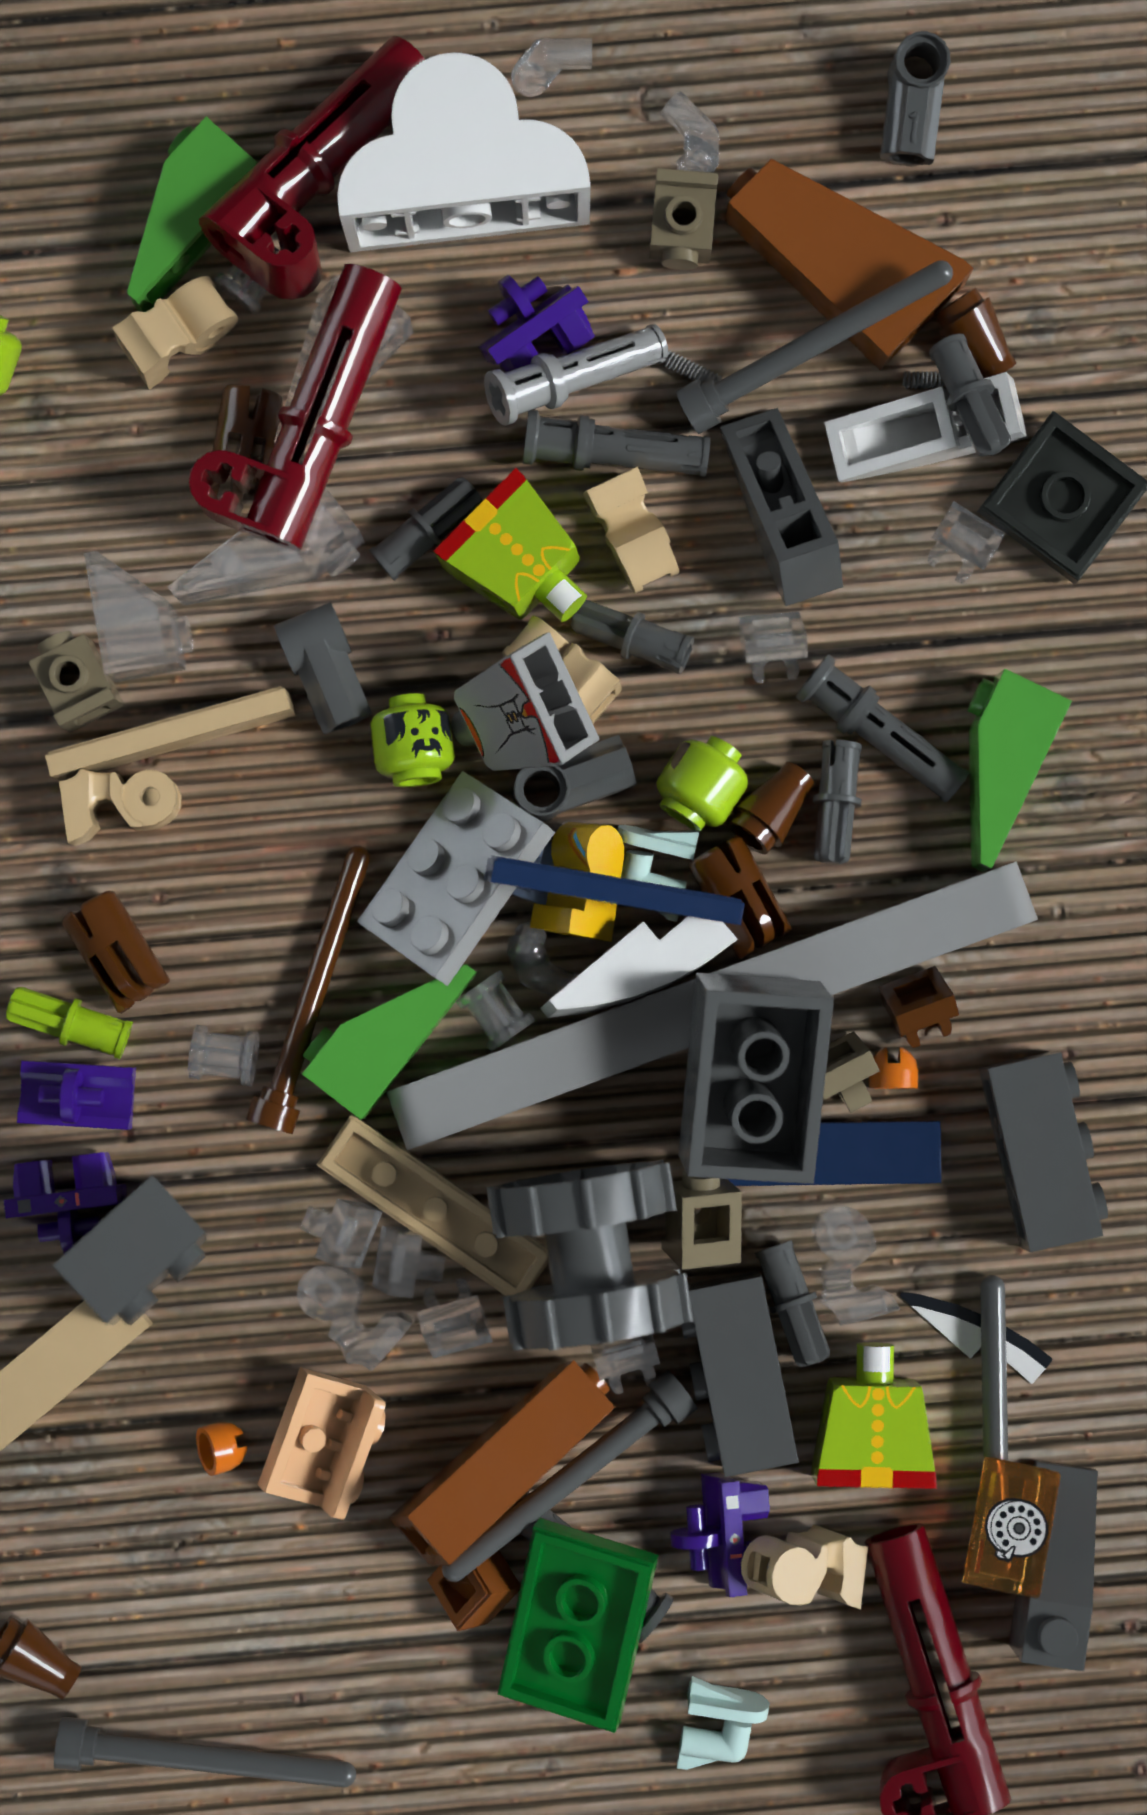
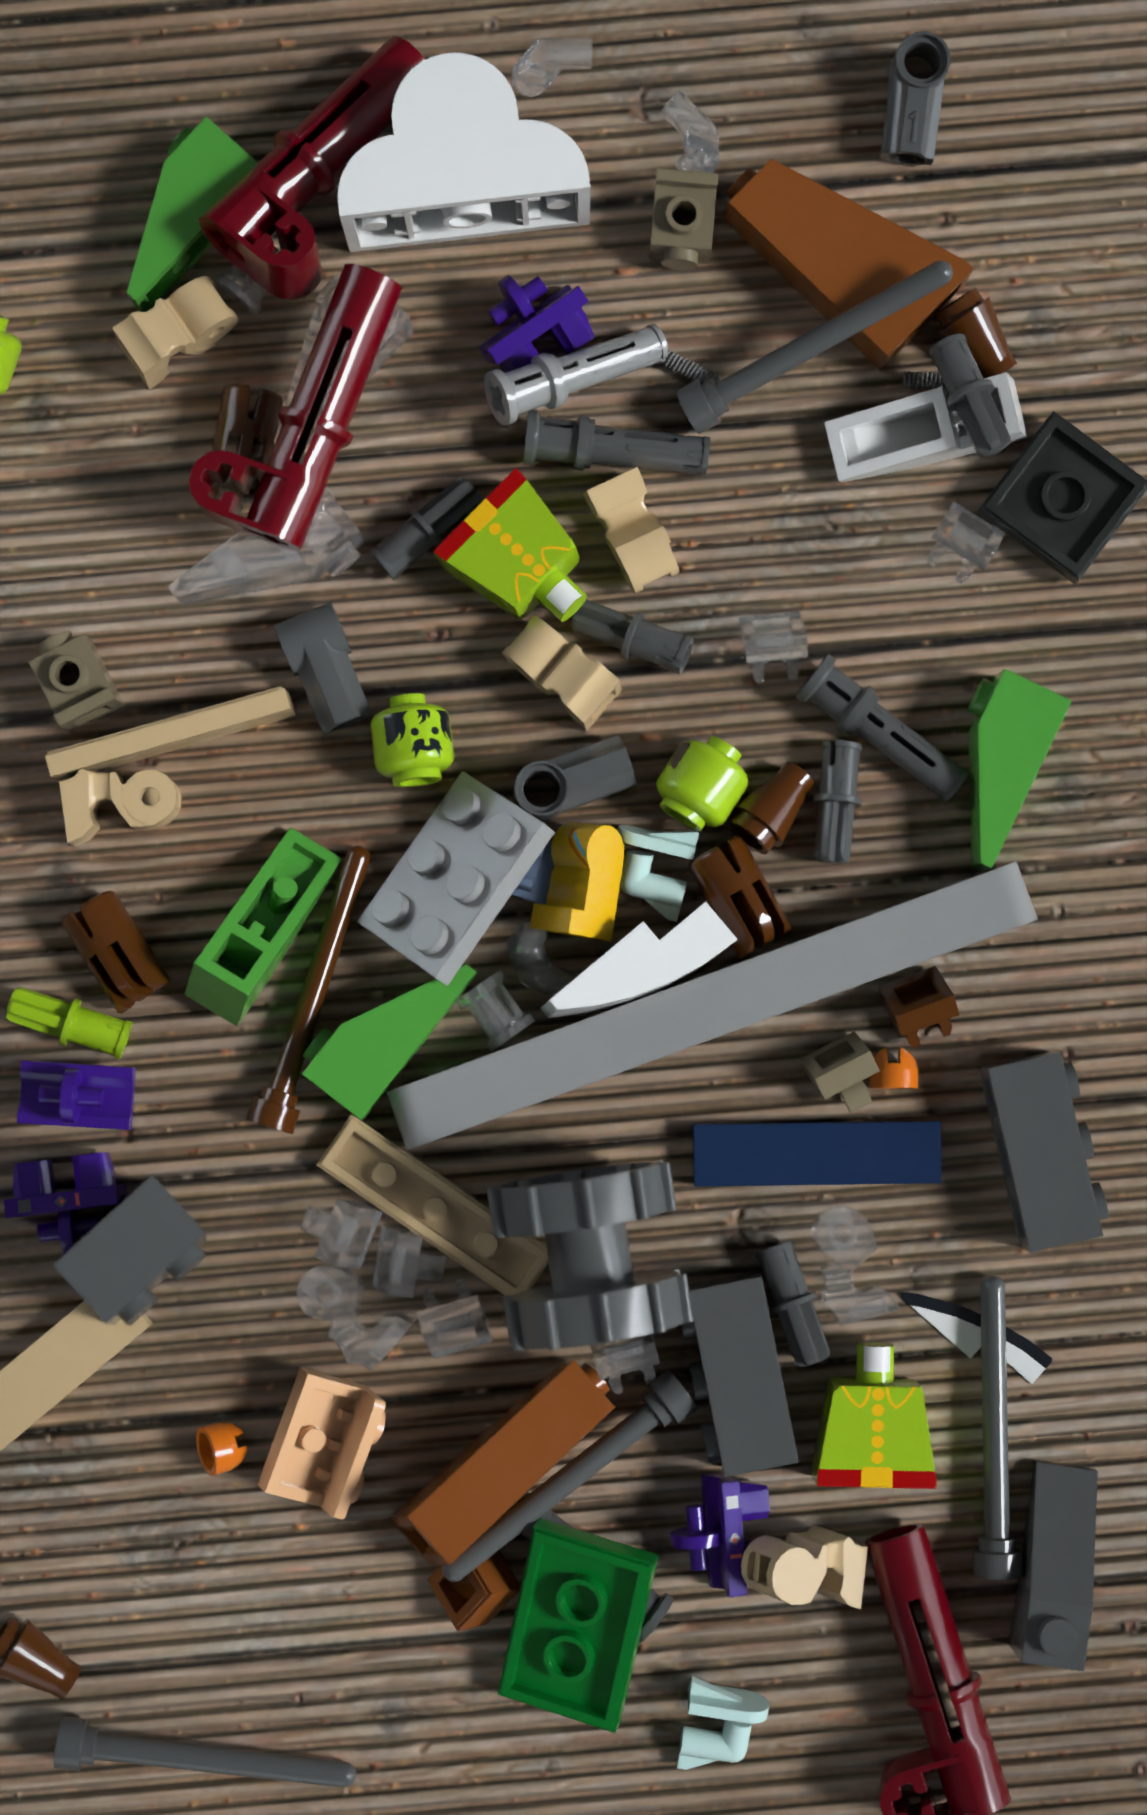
clear slope [84,551,194,682] -> none
clear bush [188,1025,259,1087] -> none
light grey torso [451,632,600,771] -> none
dark blue tile [484,855,745,925] -> none
dark tan brick [661,1170,742,1270] -> none
dark grey brick [678,973,834,1184] -> none
dark grey slope [720,407,843,607] -> none
clear orange slope [962,1457,1060,1599] -> none
none -> bright green slope [184,827,342,1026]

